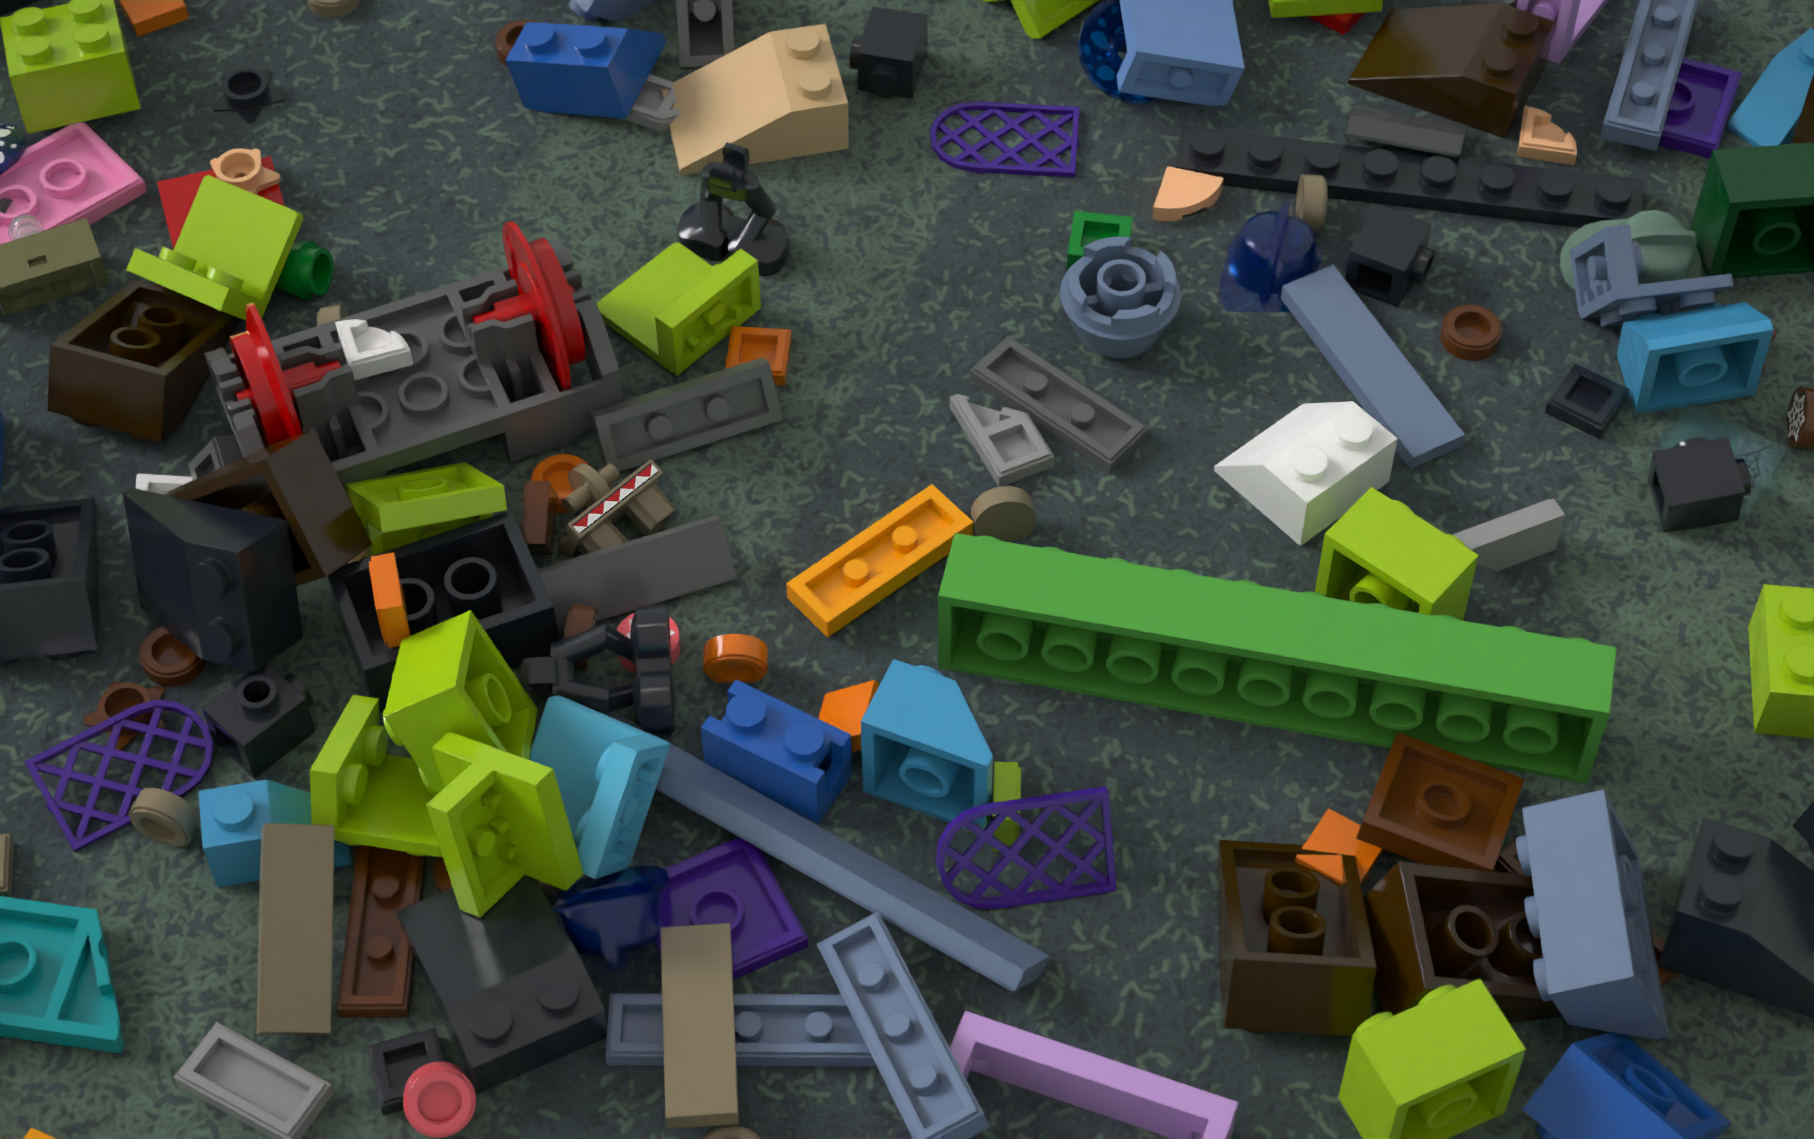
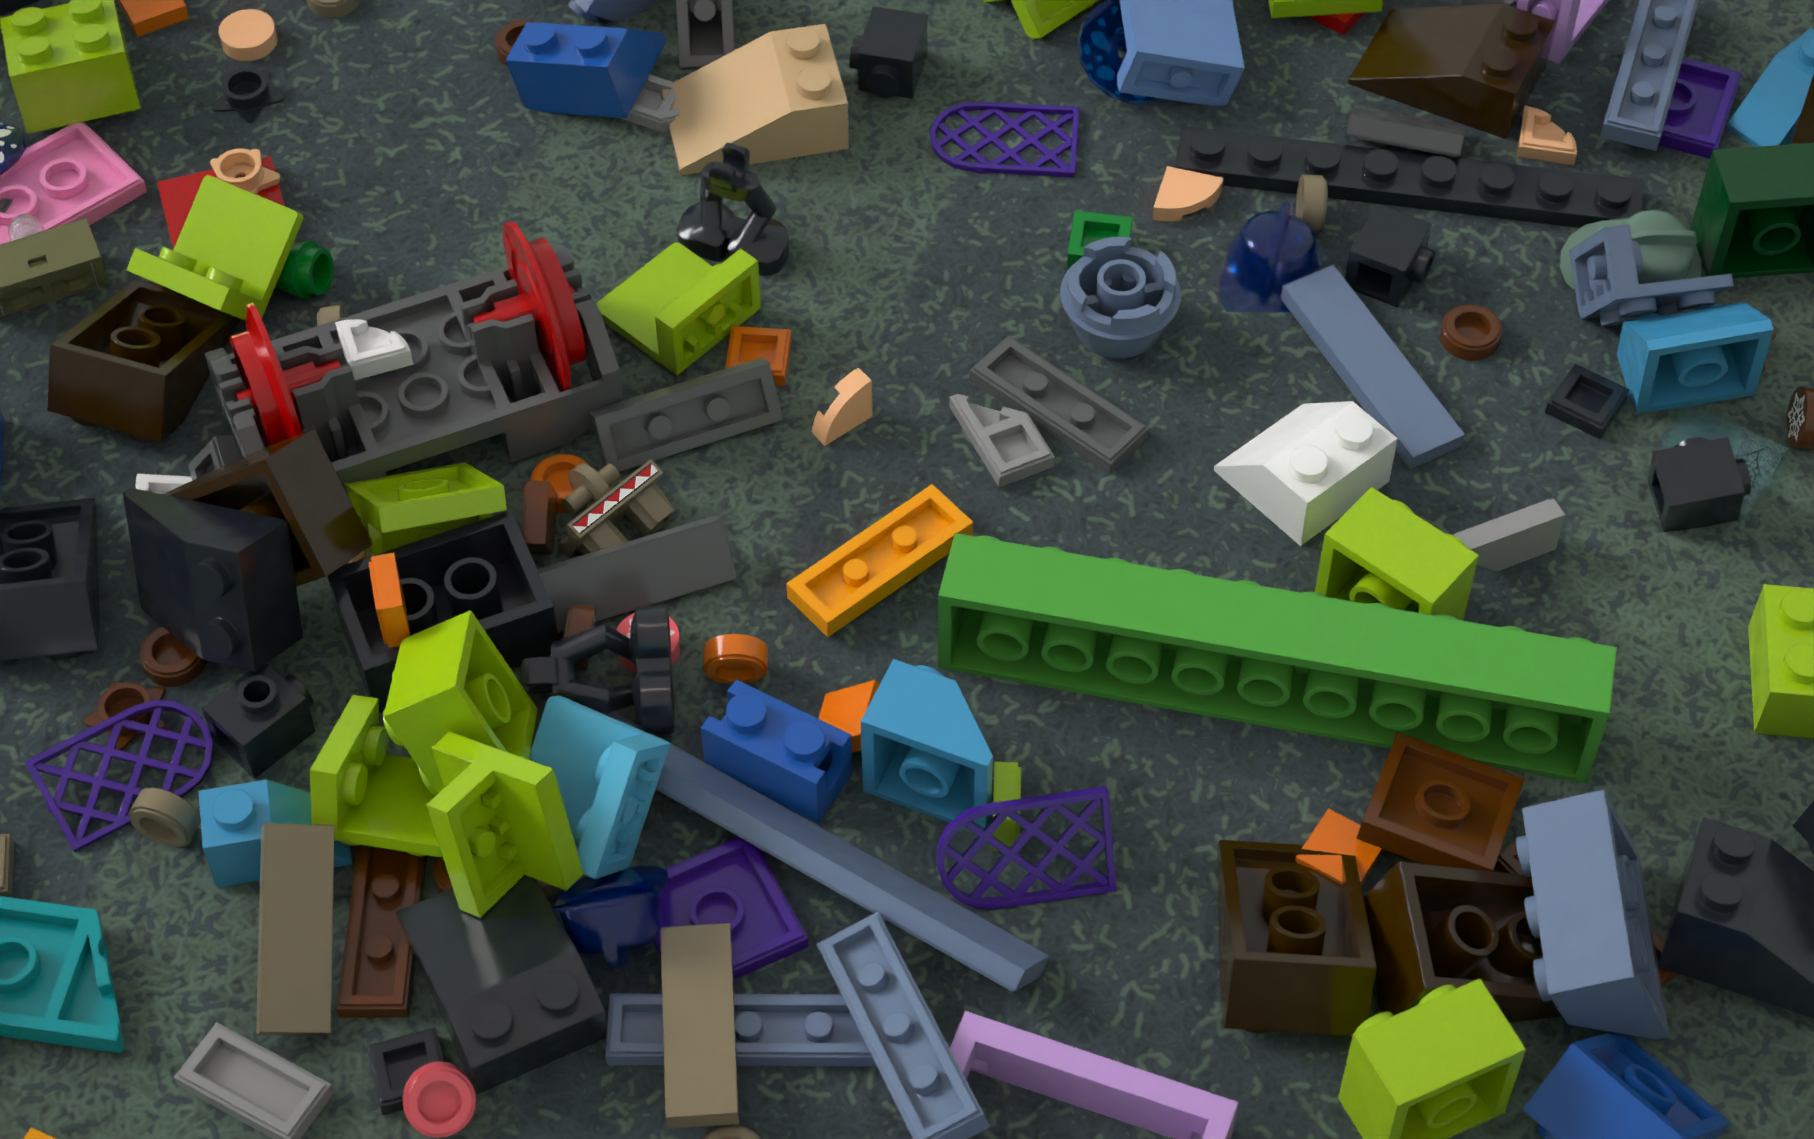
dark tan tile [971,486,1036,541] -> none
none -> light nougat tile [219,9,277,61]
none -> light nougat tile [812,368,873,446]

